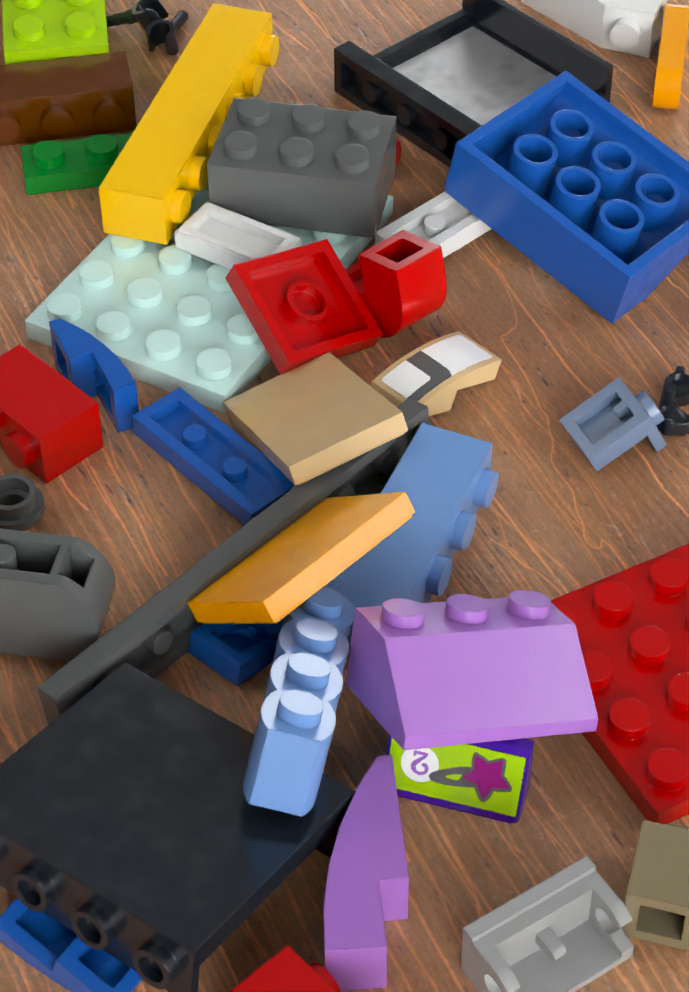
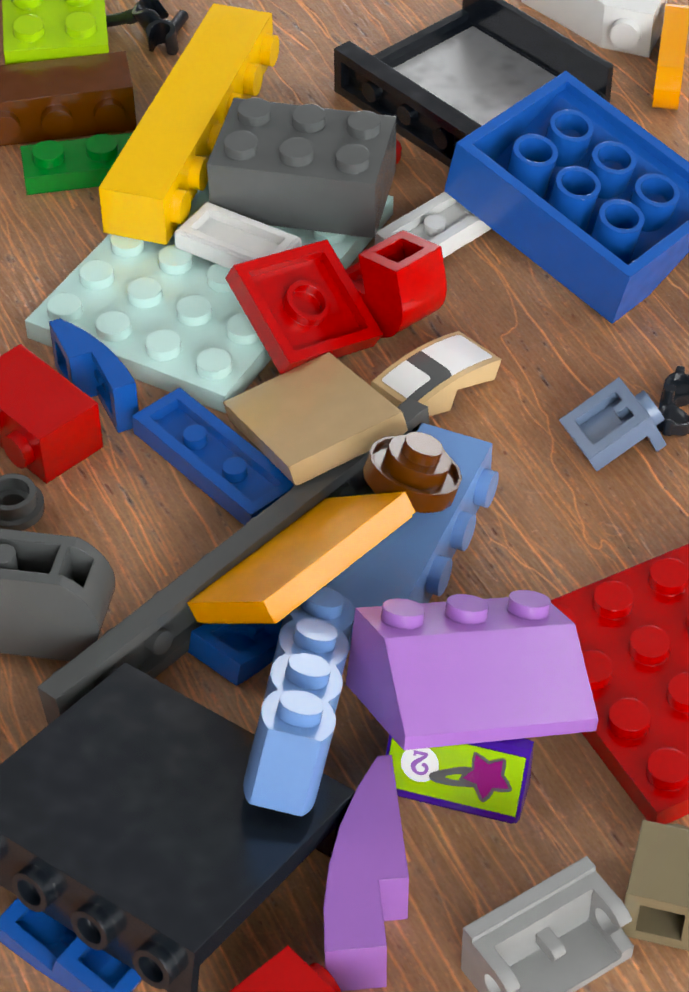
none -> reddish brown plate [363,432,462,513]

